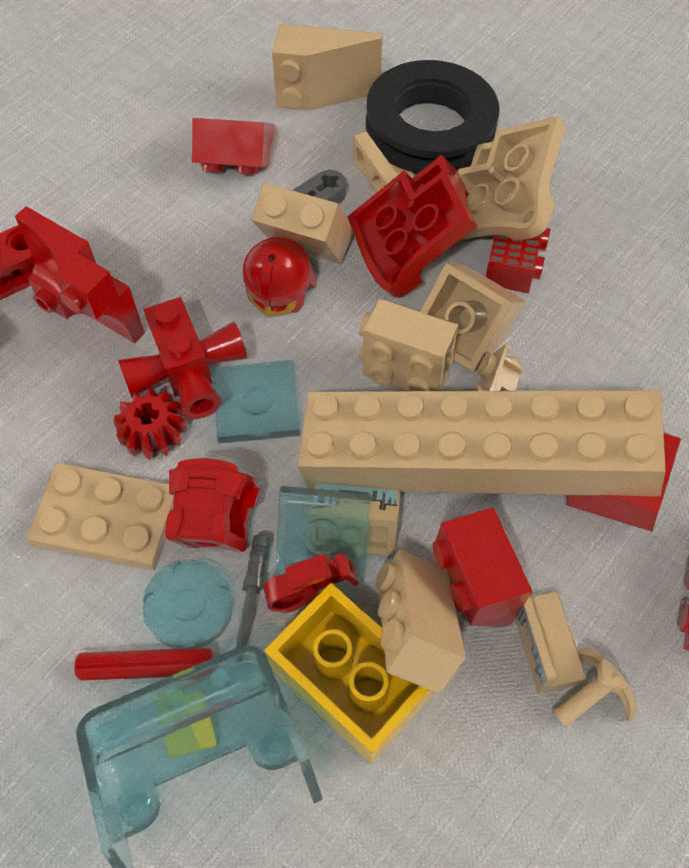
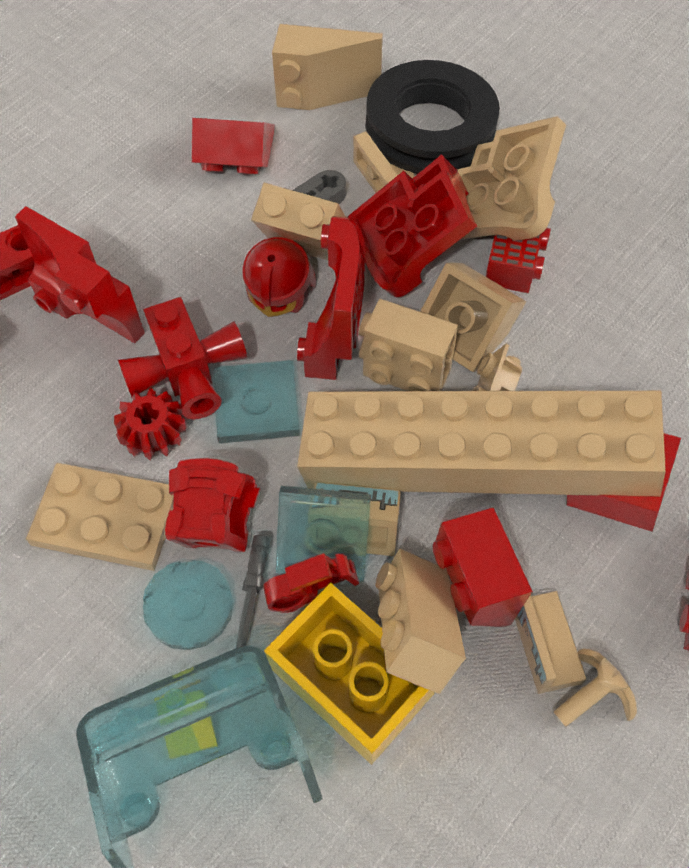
red axle [74,648,214,681] -> none
none -> red slope [297,216,365,380]

